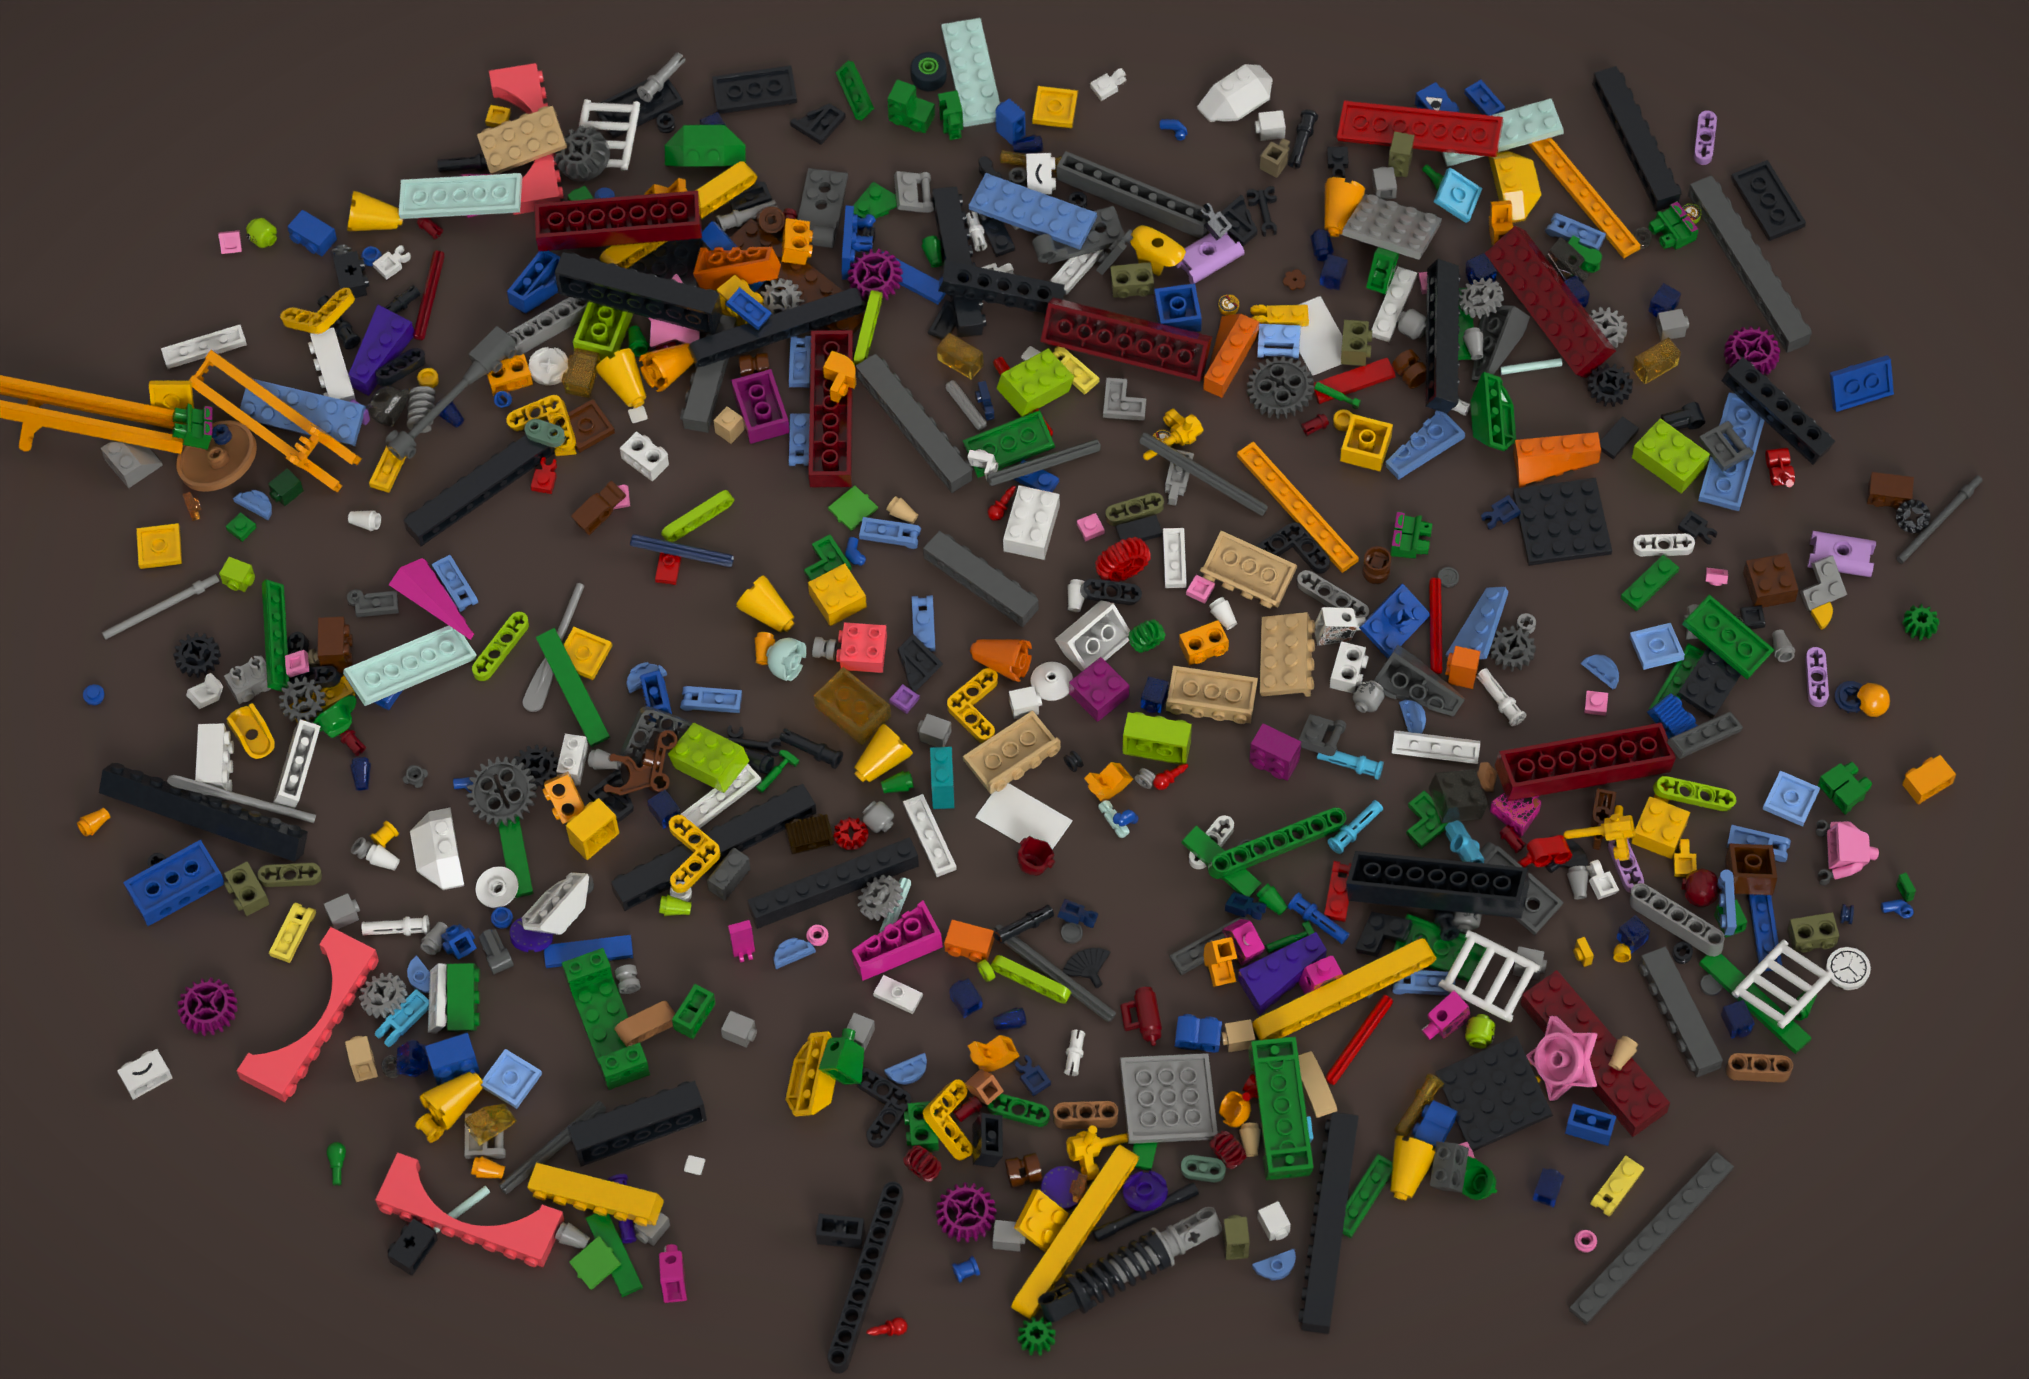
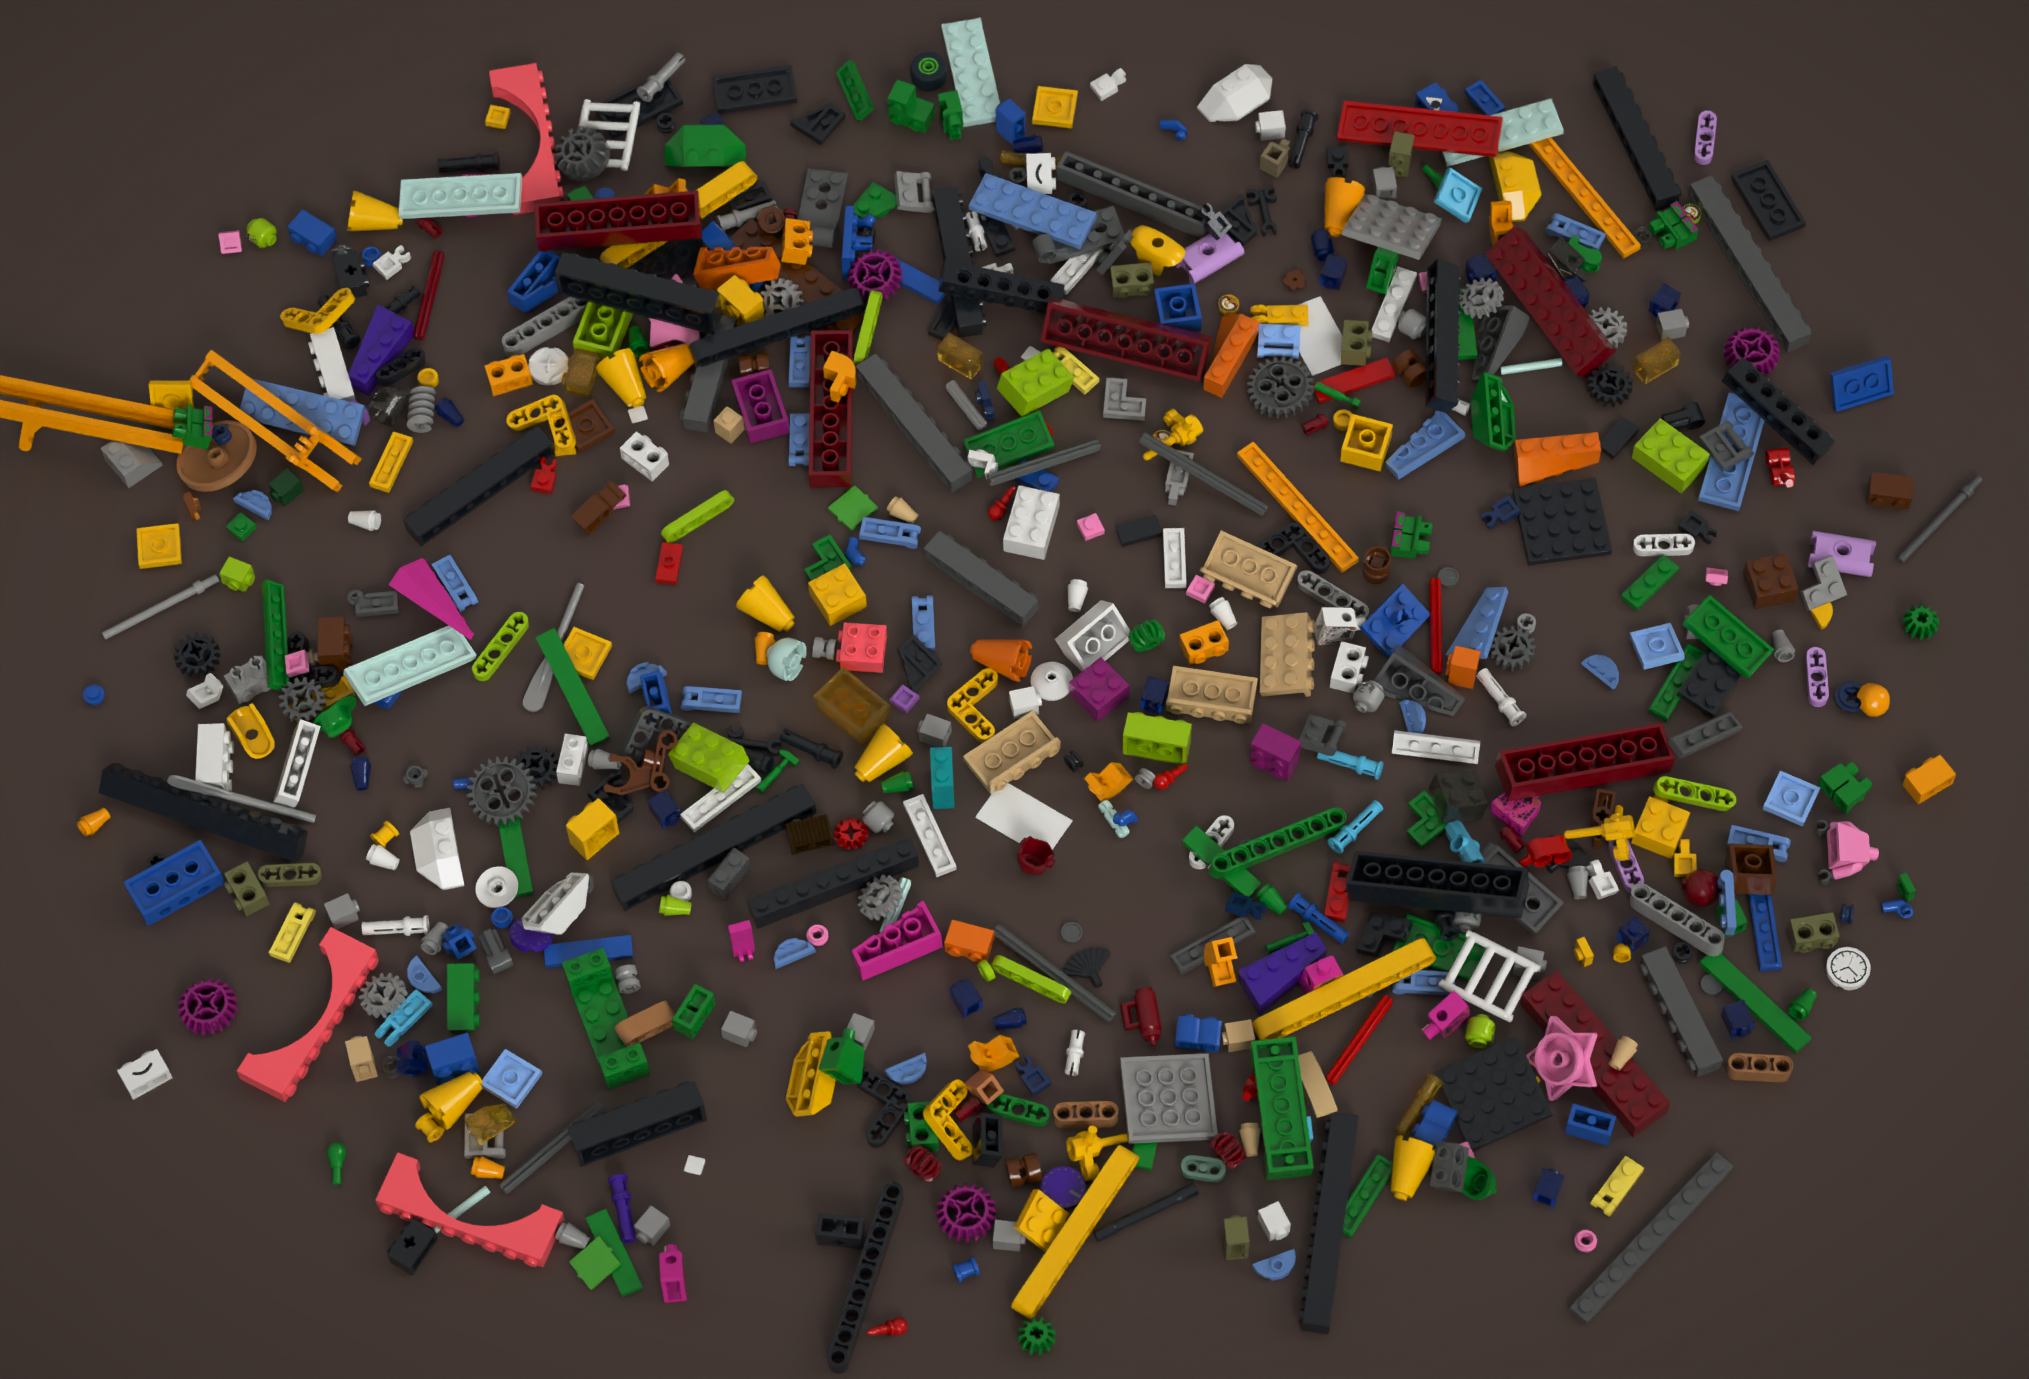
white plate [161,325,247,369] -> none
light grey bush [351,837,372,859] -> none
dark grey bar [385,326,517,460] -> none
white plate [428,963,447,1034] -> none
tan bracket [477,106,568,175] -> none
blue hinge [494,391,512,408] -> none
sand green plate [525,419,565,448] -> none
yellow brick [527,1163,664,1227] -> none
light orange brick [542,771,585,824] -> none
dark blue axle [630,534,734,567] -> none
yellow beam [669,815,720,893] -> none
blue plate [726,287,772,330] -> none
white plate [873,975,923,1014] -> none
green cone [921,236,943,268] -> none
black pin [993,904,1054,944] -> none
black piece [1038,1207,1222,1322] -> none
dark blue plate [1057,899,1098,928] -> none
clear orange plate [1070,1173,1087,1203] -> none
black beam [1080,579,1142,605] -> none
red gear [1095,537,1151,582] -> none
olive beam [1105,493,1164,526] -> none
dark purple tile [1123,1171,1168,1212] -> none
light orange hair [1219,1091,1251,1127] -> none
dark pink torso [1222,919,1265,966] -> none
light grey cone [1463,328,1483,360] -> none
medium nougat plate [1476,762,1497,792] -> none
bright pink plate [1584,691,1608,716] -> none
blue brick [1647,693,1698,739] -> none
white bar [1732,940,1834,1029] -> none
black tile [1740,605,1766,629] -> none
black gear [1896,499,1930,533] -> none

